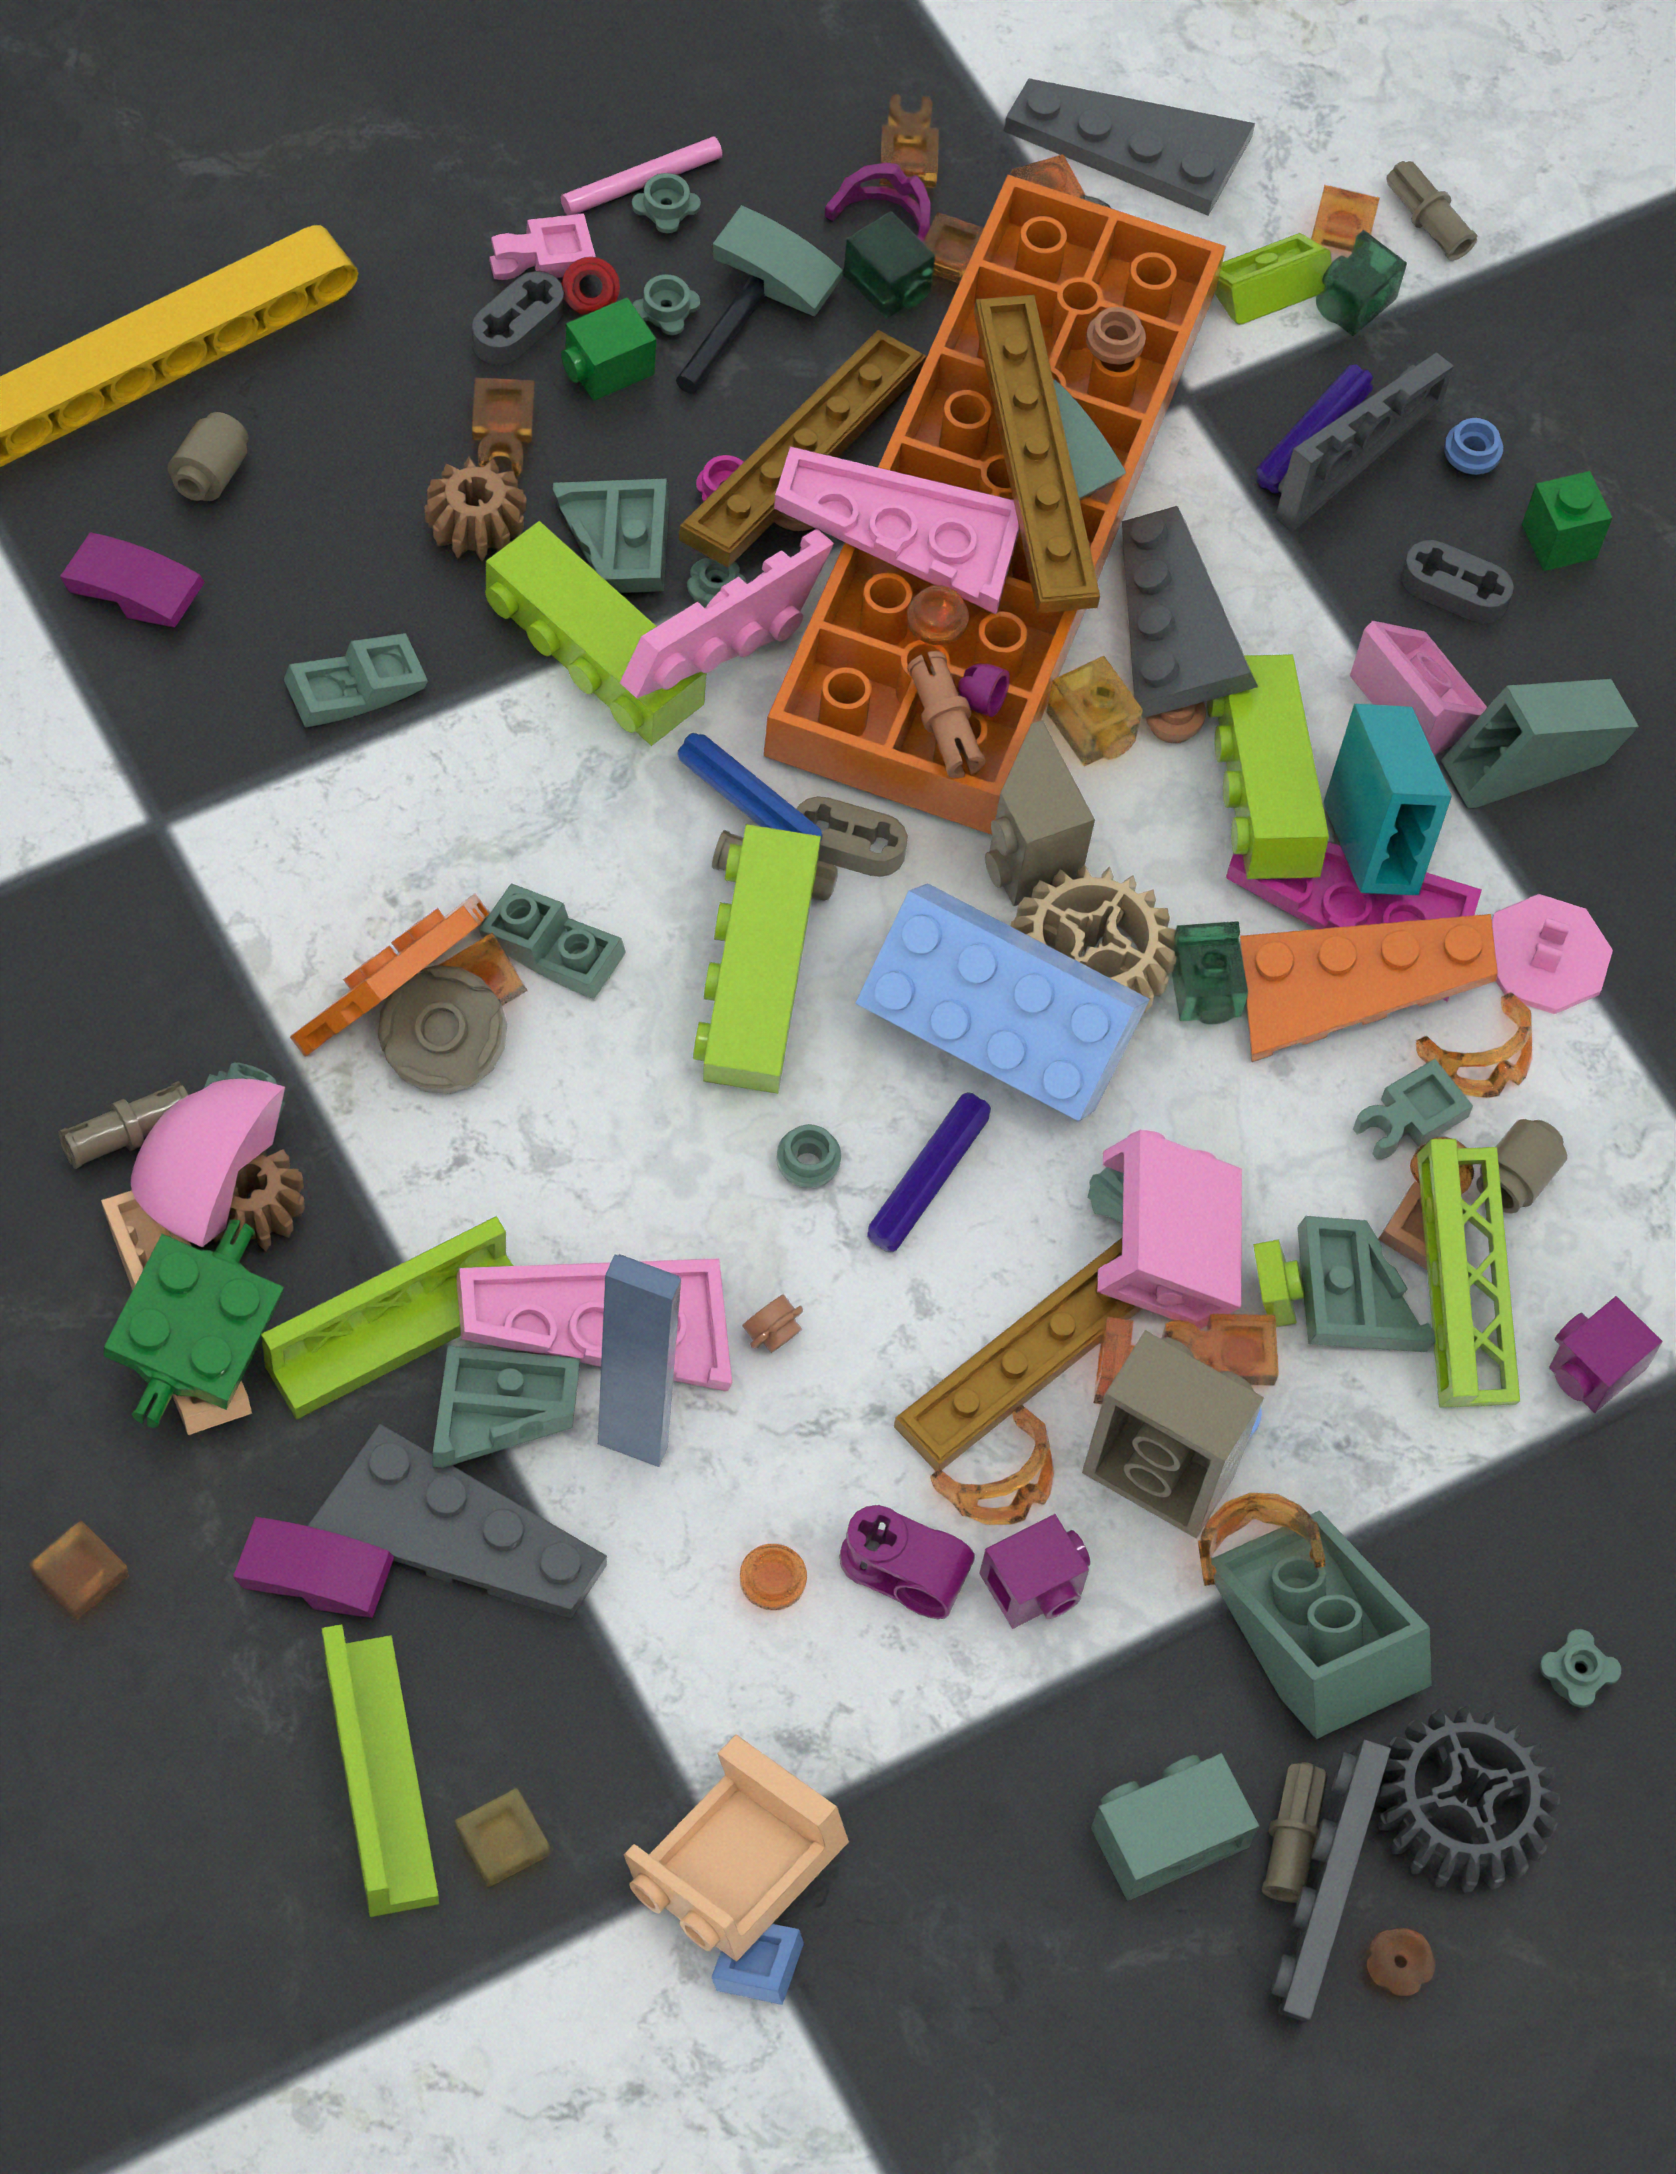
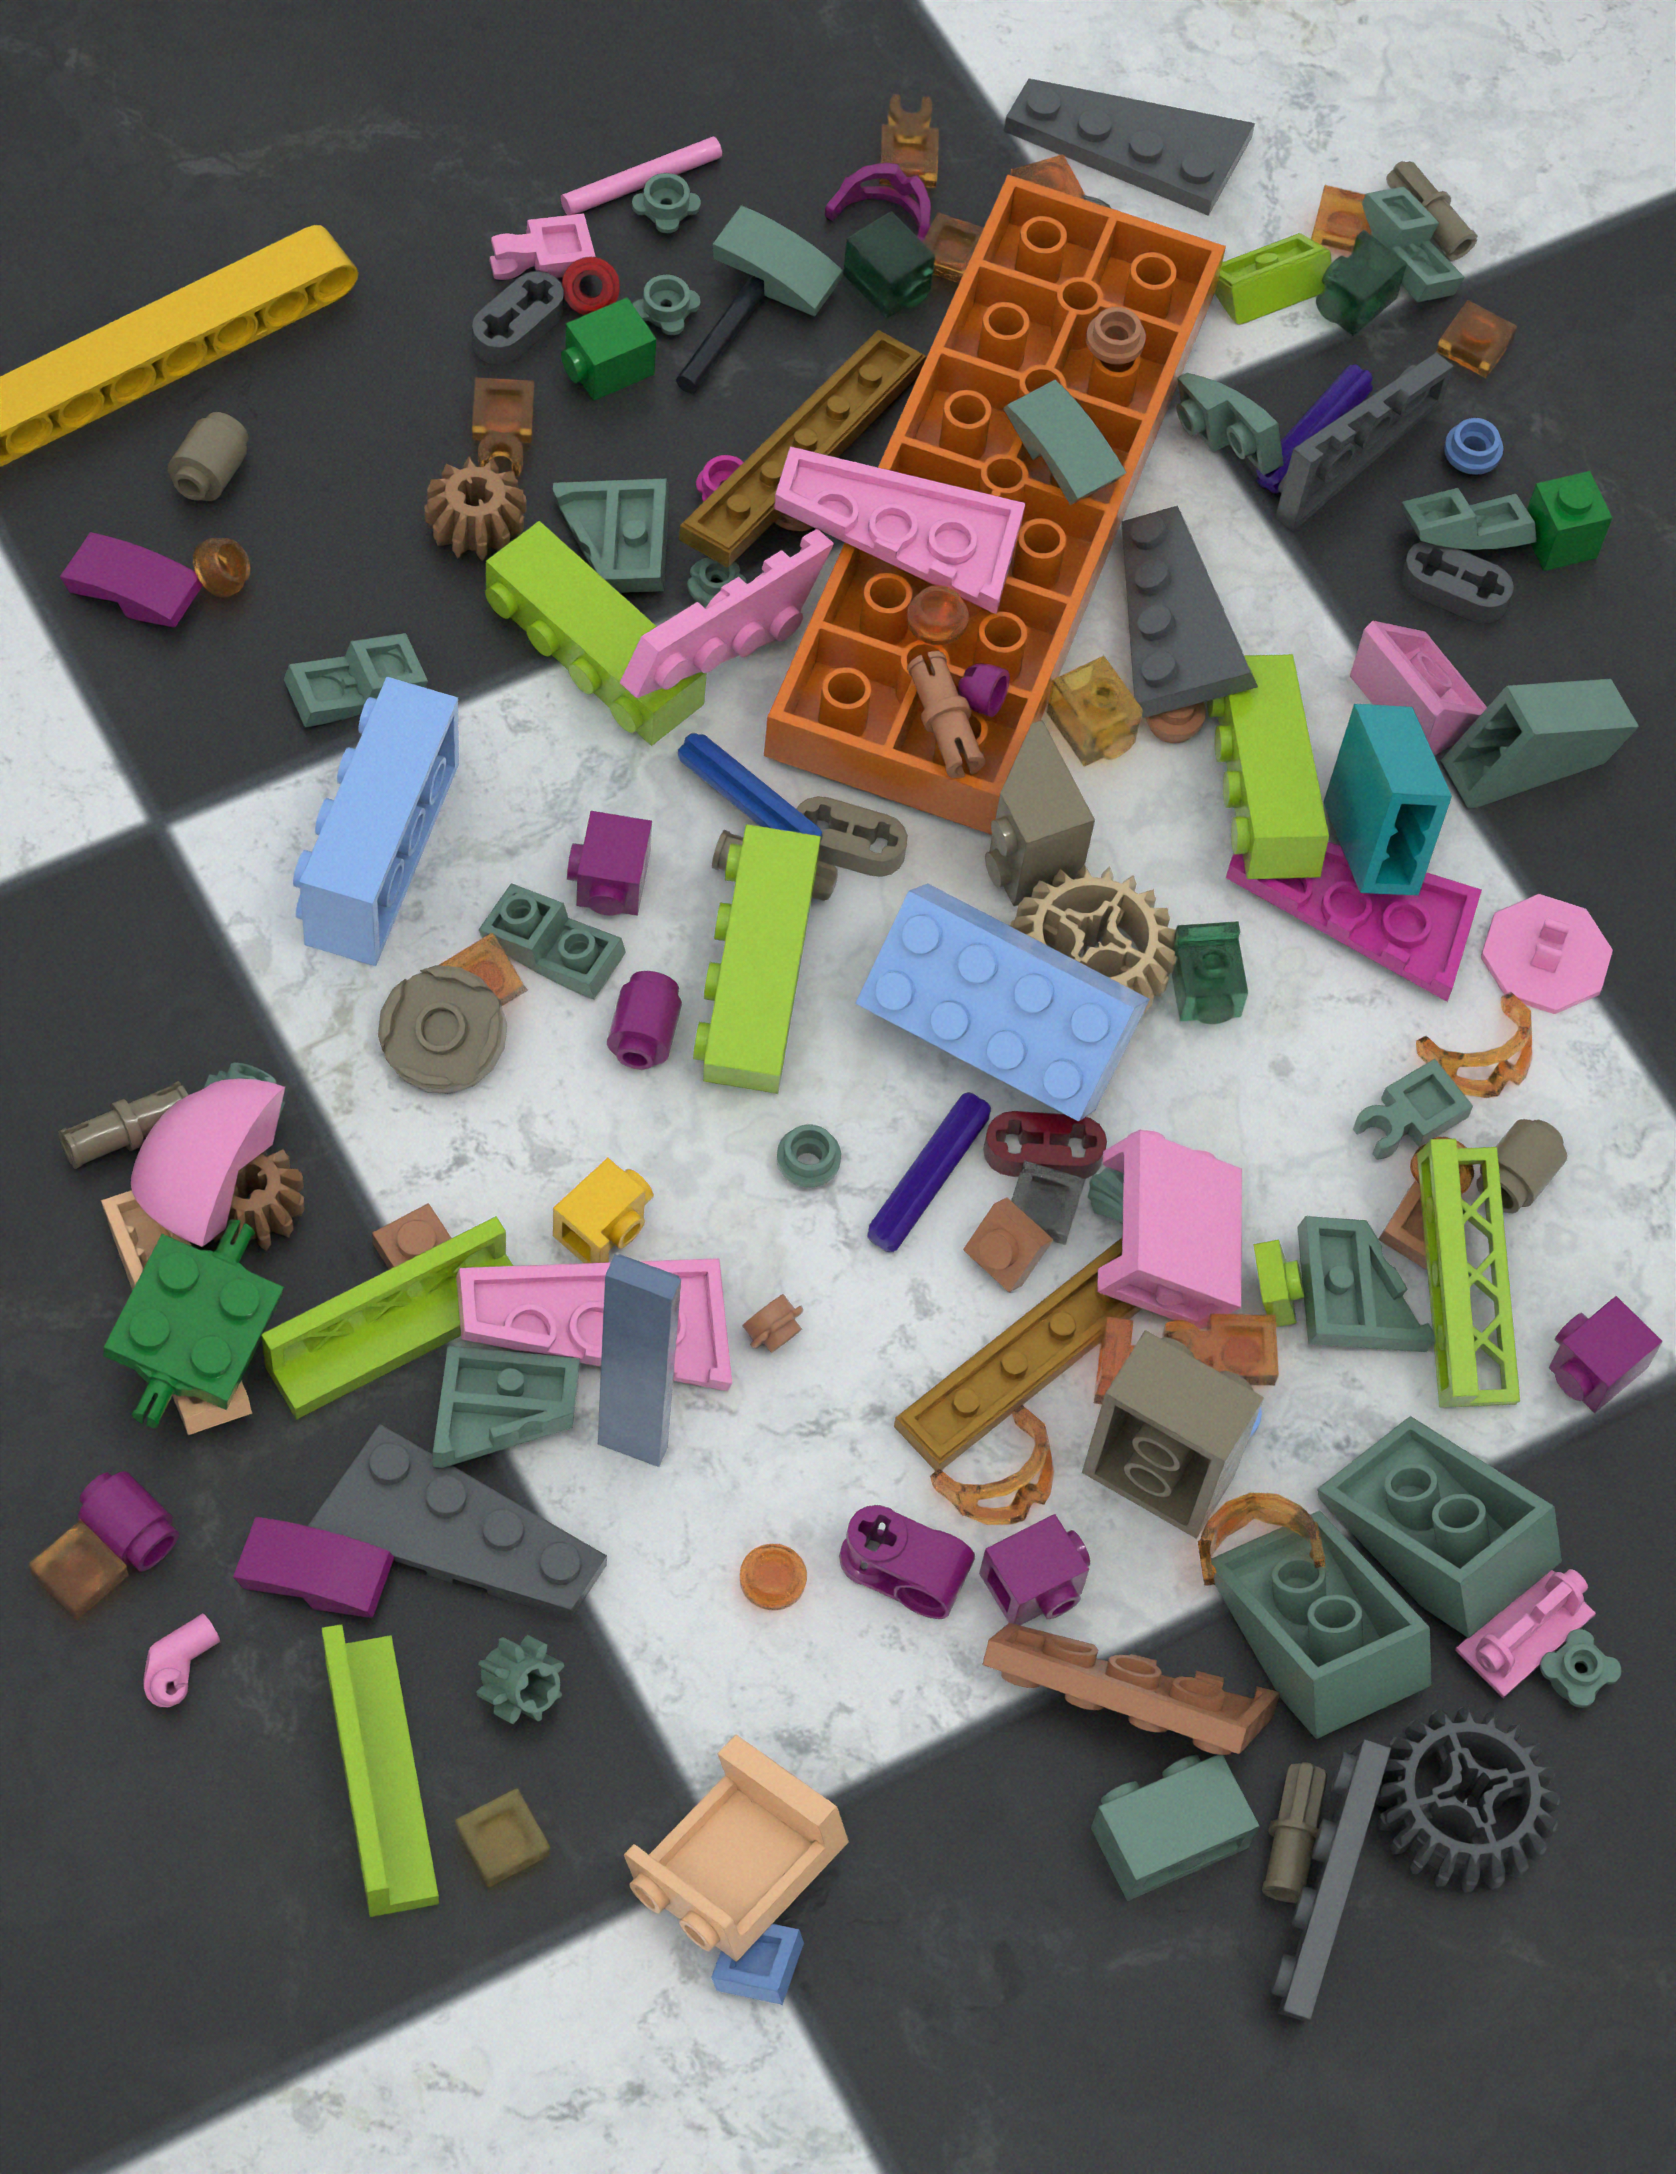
orange wing [290,893,490,1057] -> none
pearl gold tile [974,295,1100,614] -> none
orange wing [1240,914,1498,1062] -> none
clear orange plate [1367,1928,1435,1996] -> none
none -> magenta brick [78,1471,179,1572]
none -> bright pink arm [143,1613,220,1707]
none -> clear orange plate [193,538,251,598]
none -> light blue brick [293,677,459,966]
none -> nougat plate [372,1203,451,1270]
none -> sand green gear [476,1635,564,1724]
none -> yellow brick [553,1157,654,1263]
none -> magenta brick [567,811,652,916]
none -> magenta brick [607,971,682,1070]
none -> nougat plate [963,1197,1053,1292]
none -> nougat wing [982,1623,1280,1755]
none -> dark red beam [983,1111,1107,1180]
none -> clear smoke plate [1011,1160,1086,1245]
none -> sand green slope [1176,373,1284,475]
none -> sand green slope [1317,1416,1562,1638]
none -> sand green slope [1362,187,1465,302]
none -> sand green slope [1402,488,1536,550]
none -> clear orange plate [1436,300,1518,378]
none -> bright pink hinge [1455,1569,1596,1698]

